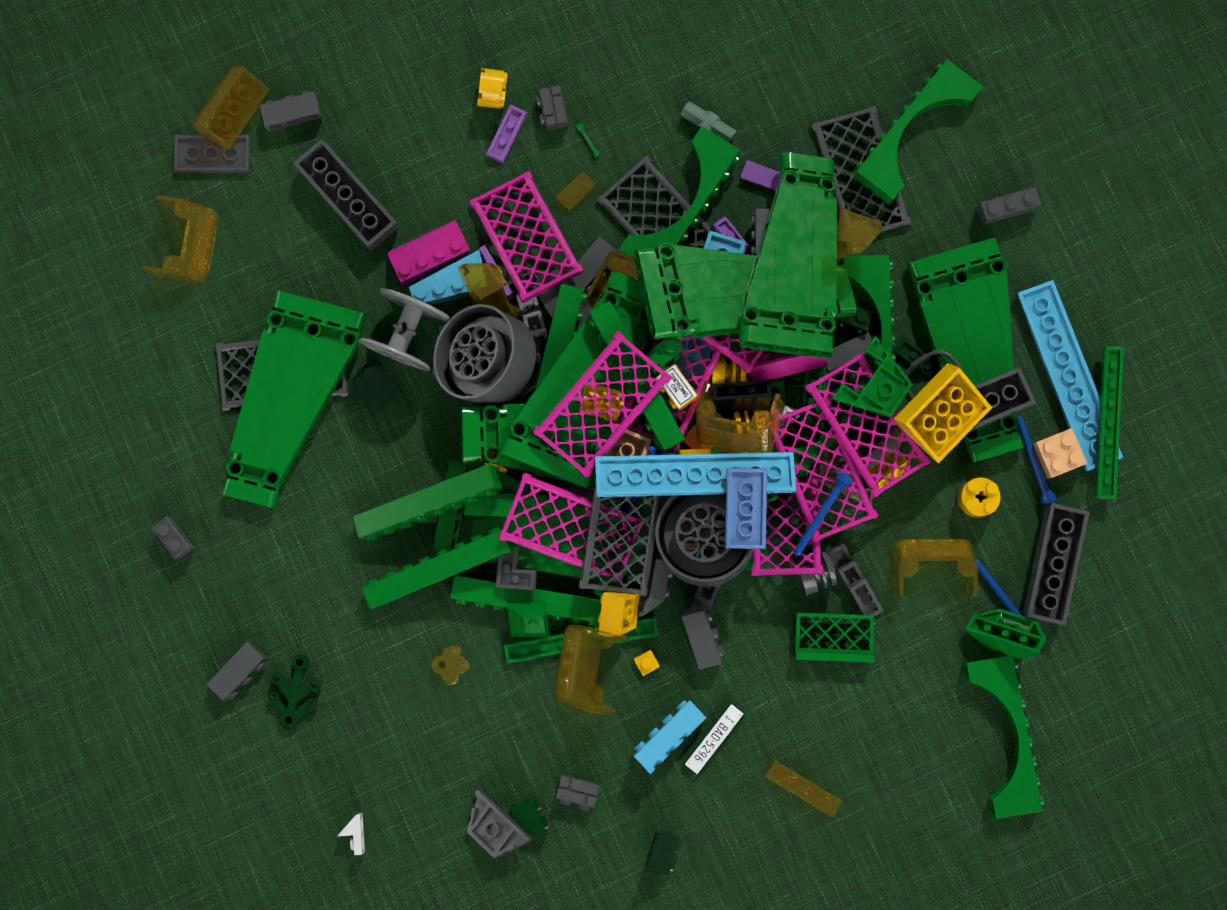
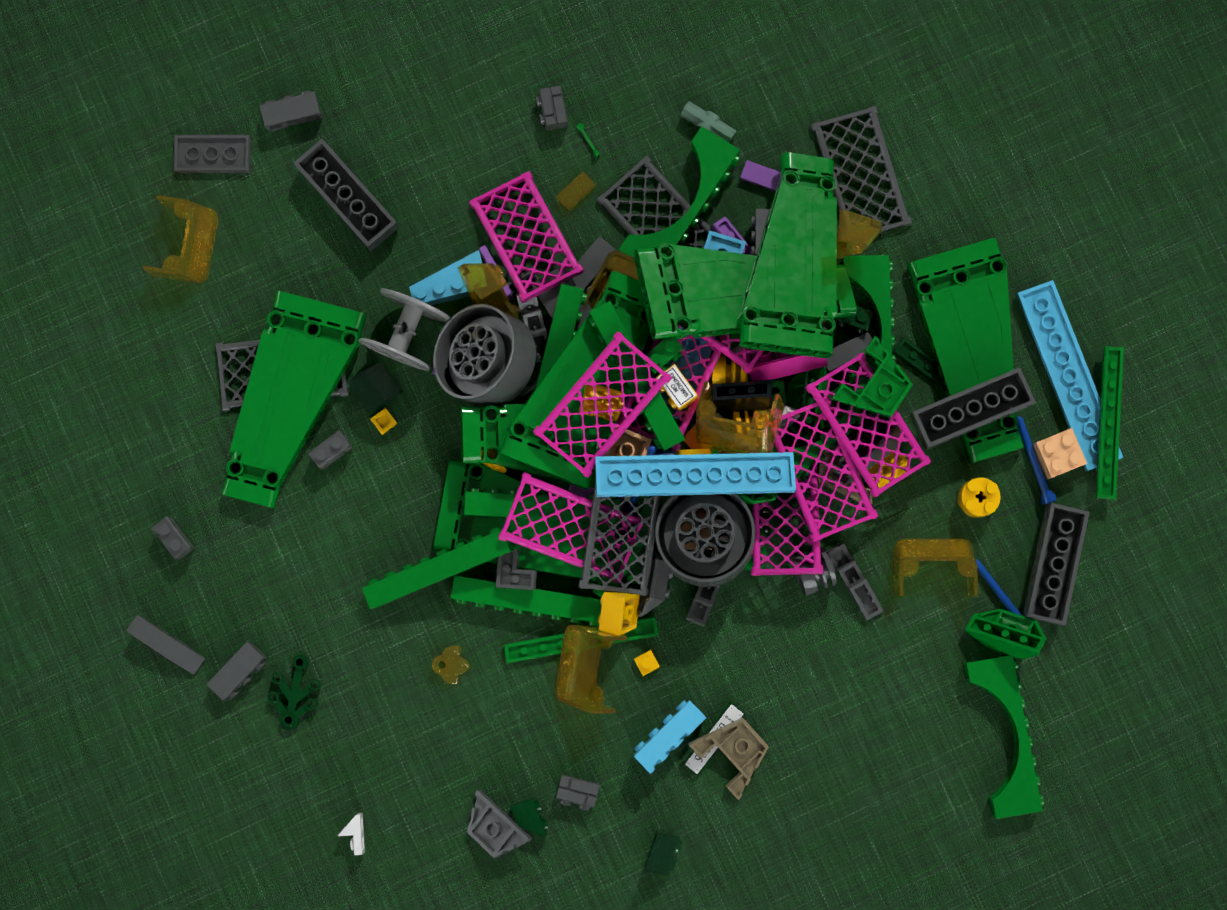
clear yellow slope [191,65,270,150] -> none
green brick [353,464,503,542] -> none
dark pink slope [387,220,471,287] -> none
yellow brick [477,68,508,109] -> none
medium lavender tile [486,105,527,164] -> none
green slope [507,603,550,637] -> none
dark grey brick [682,604,725,670] -> none
medium blue tile [725,468,767,549] -> none
clear yellow plate [765,760,842,818] -> none
blue piece [794,471,853,556] -> none
green fence [794,612,874,663] -> none
green arch [854,59,983,205] -> none
yellow slope [894,363,992,463] -> none
dark grey piece [905,350,963,400] -> none
dark grey brick [977,187,1041,225] -> none
none -> dark grey slope [126,615,206,675]
none -> dark grey brick [308,430,353,470]
none -> yellow plate [370,408,398,435]
none -> dark tan wing [688,718,769,800]

